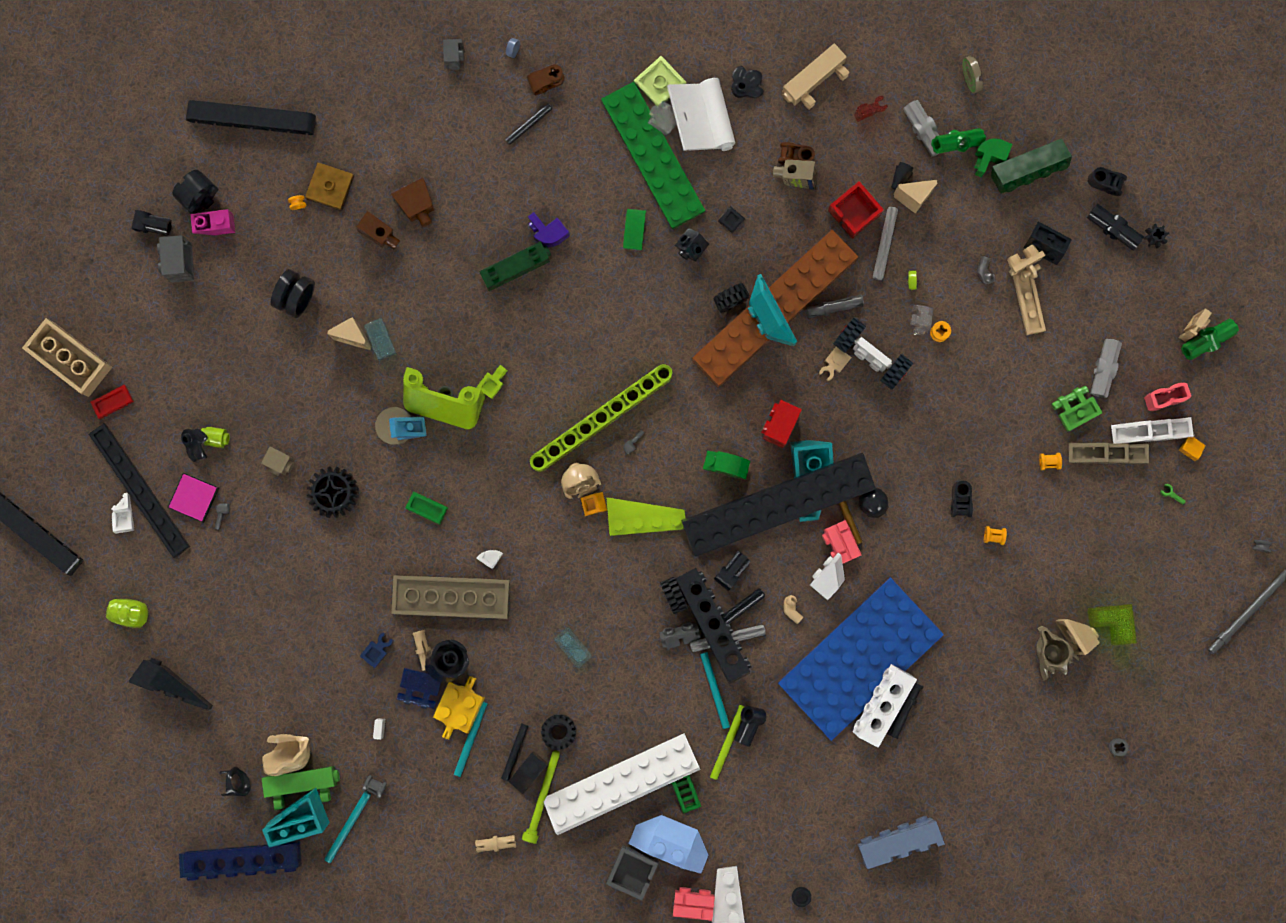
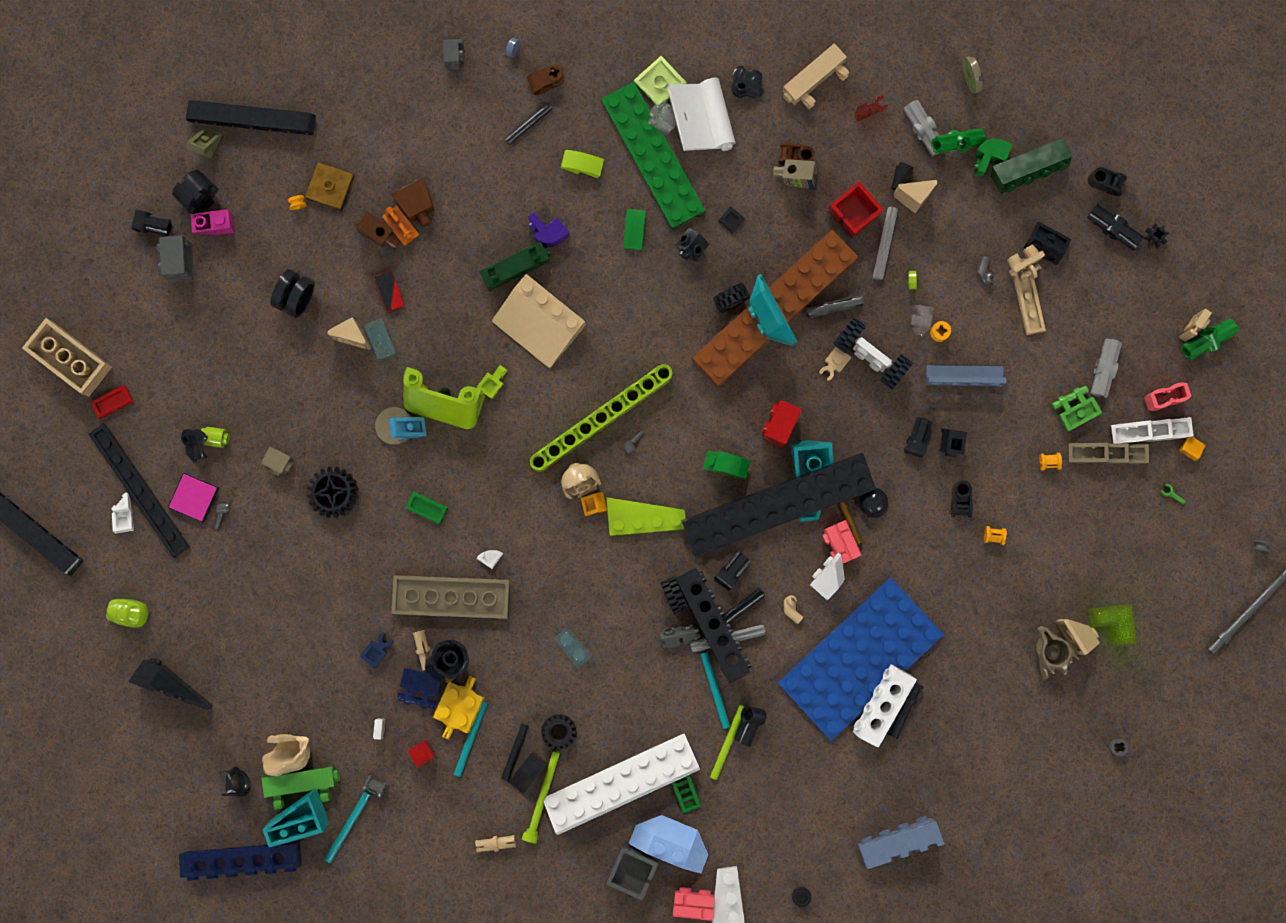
none -> olive slope [187,126,222,159]
none -> black tile [374,270,405,313]
none -> orange hinge [382,205,419,246]
none -> red brick [407,739,437,768]
none -> tan slope [492,274,586,369]
none -> lime slope [561,150,604,178]
none -> black piece [904,417,932,458]
none -> sand blue fence [926,365,1006,386]
none -> black brick [940,428,967,457]

